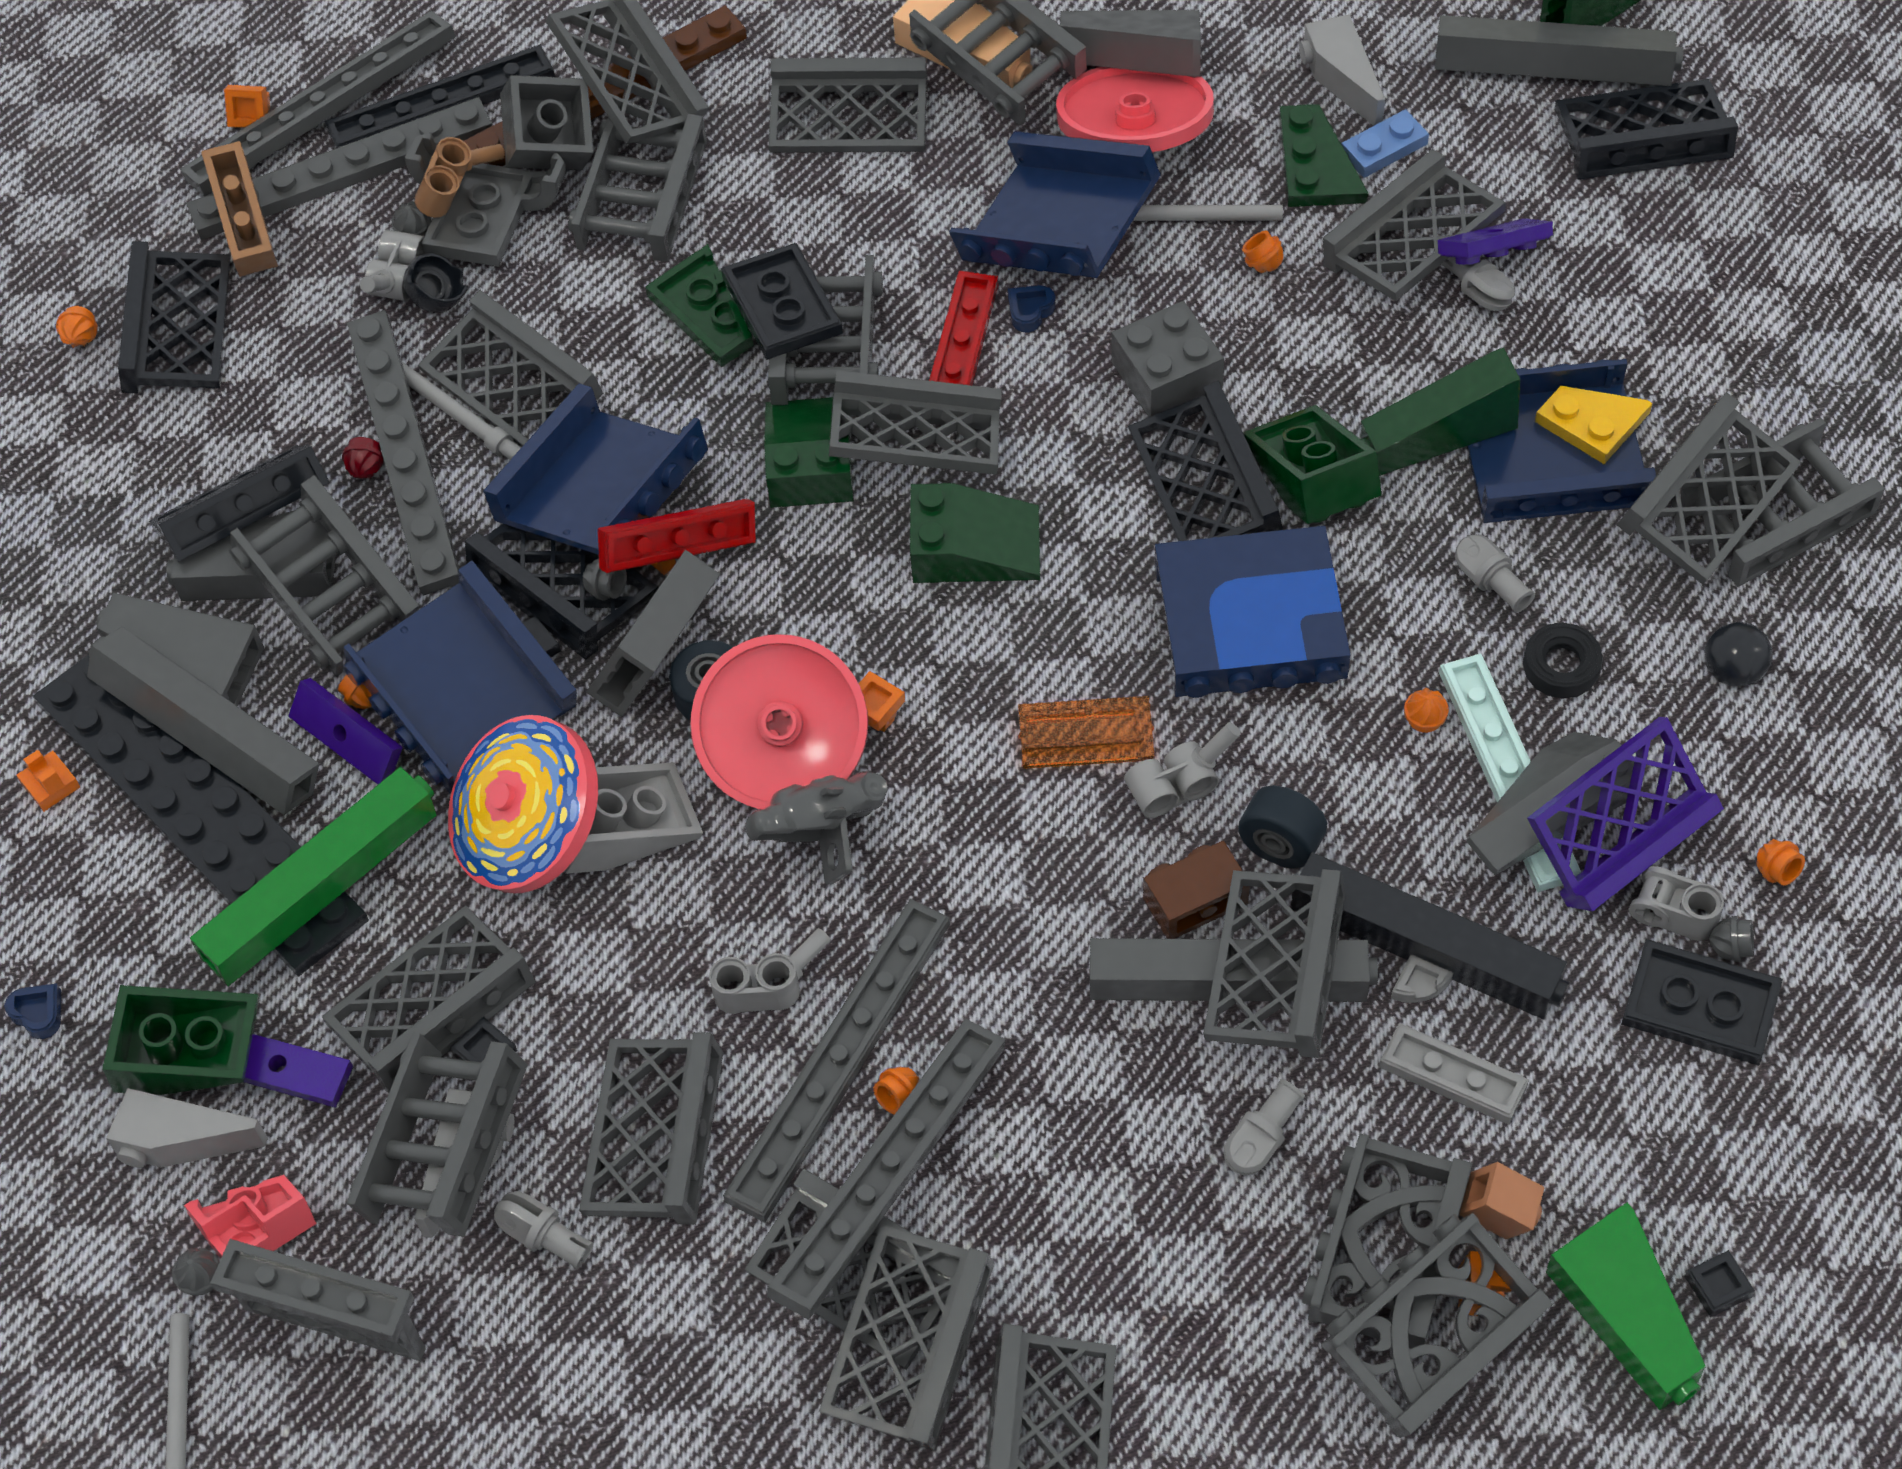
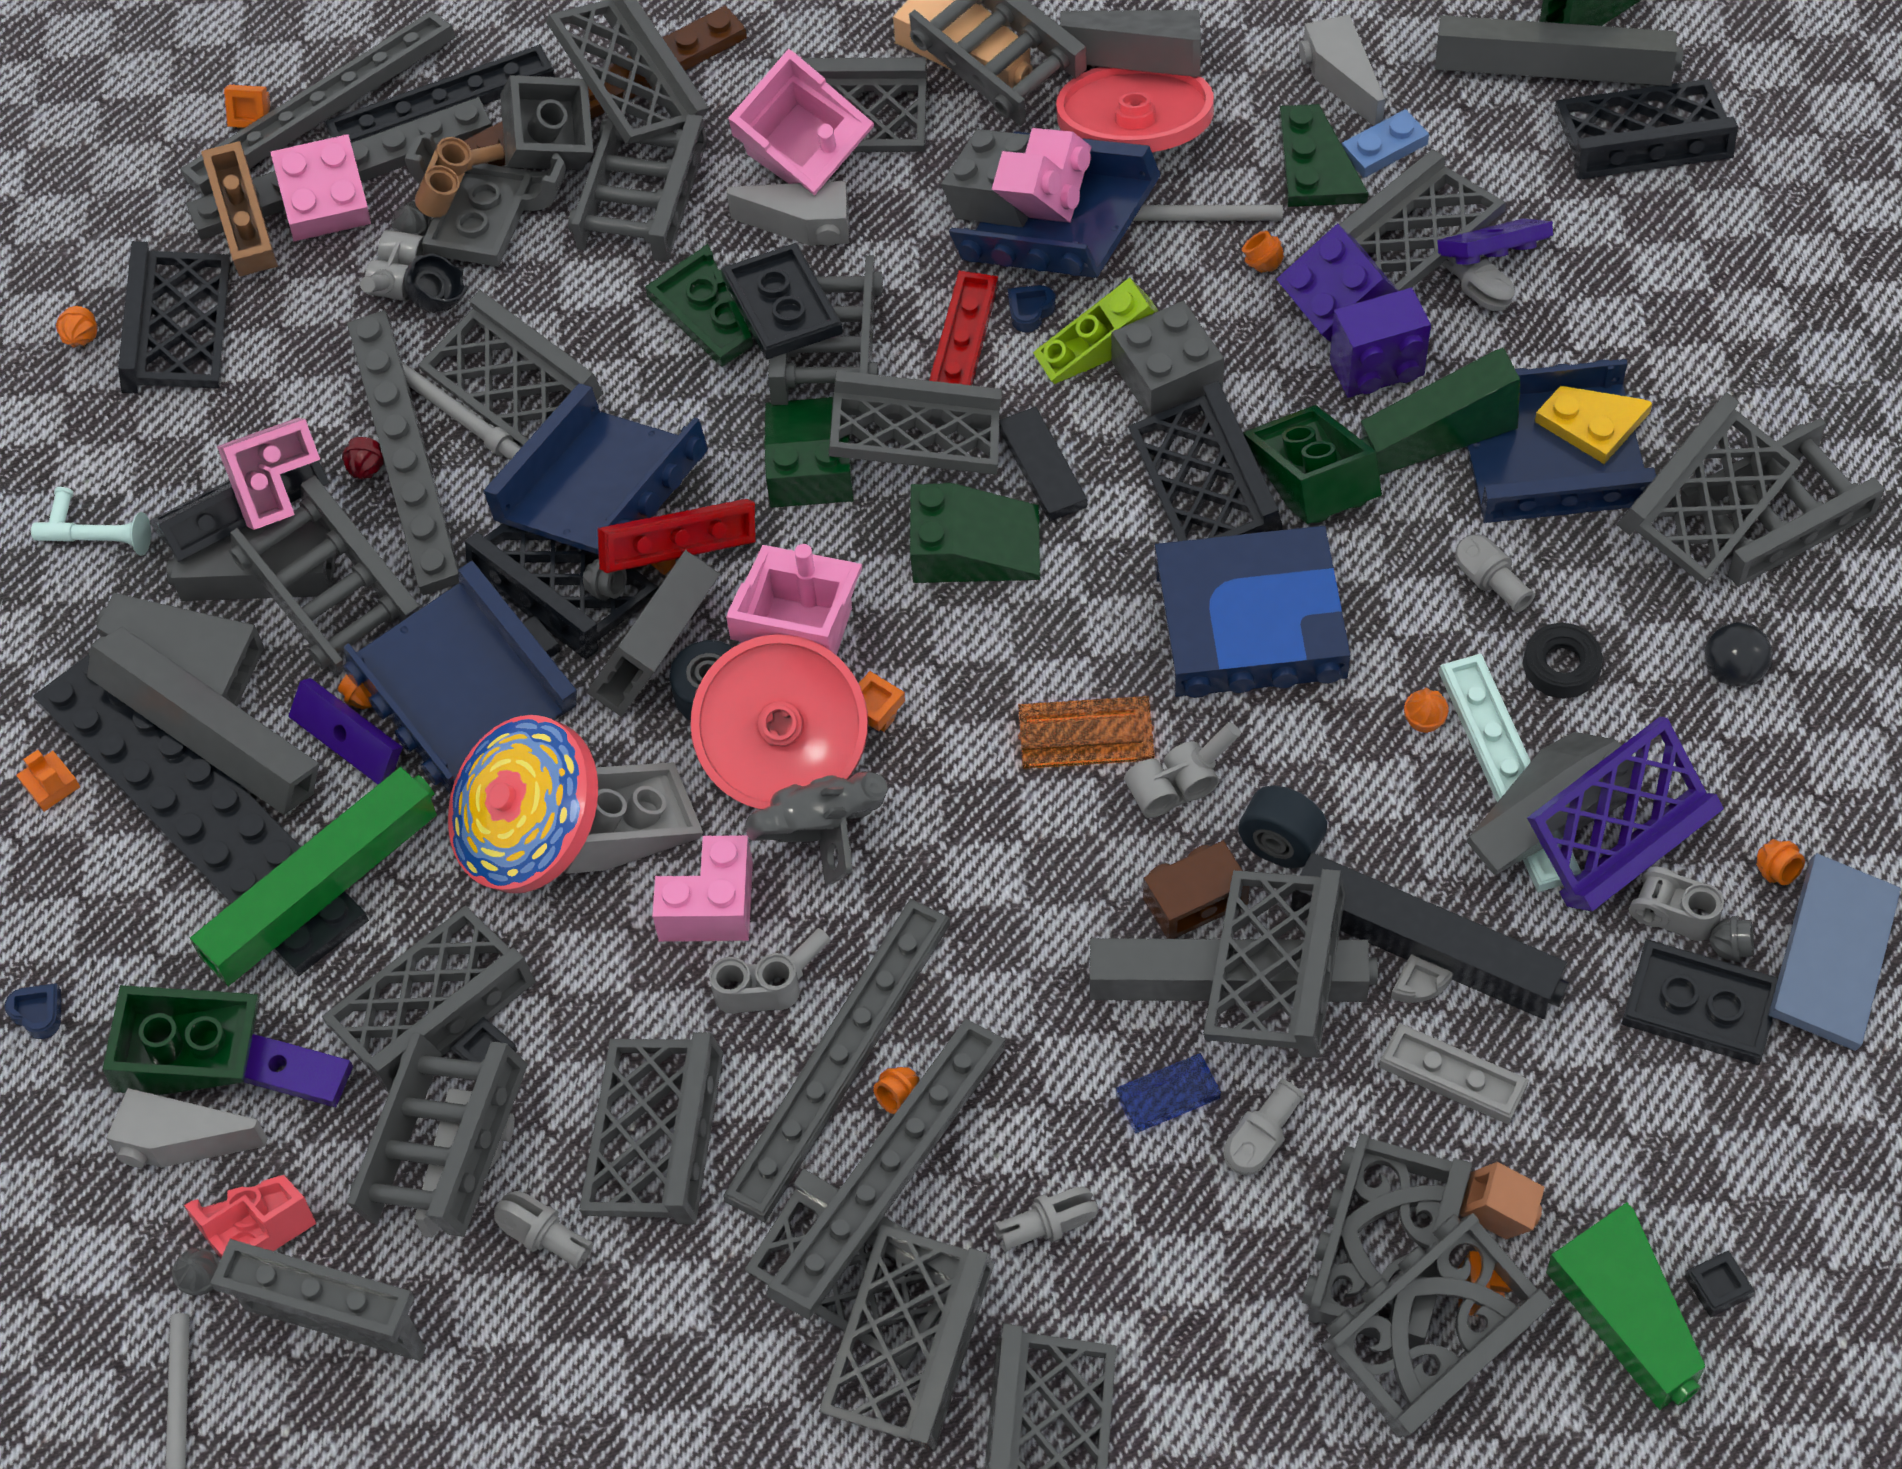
none -> light aqua piece [31,487,151,556]
none -> bright pink brick [217,418,320,530]
none -> bright pink brick [270,134,371,241]
none -> bright pink brick [652,835,753,942]
none -> bright pink piece [726,544,862,656]
none -> light grey slope [727,181,849,246]
none -> bright pink piece [728,49,874,196]
none -> dark grey brick [941,129,1030,228]
none -> bright pink brick [992,128,1091,223]
none -> light grey arm [994,1186,1098,1252]
none -> black tile [999,406,1088,522]
none -> lime slope [1033,277,1158,384]
none -> clear blue tile [1116,1053,1221,1134]
none -> dark purple brick [1276,223,1398,342]
none -> dark purple brick [1329,287,1431,398]
none -> sand blue tile [1769,853,1901,1051]

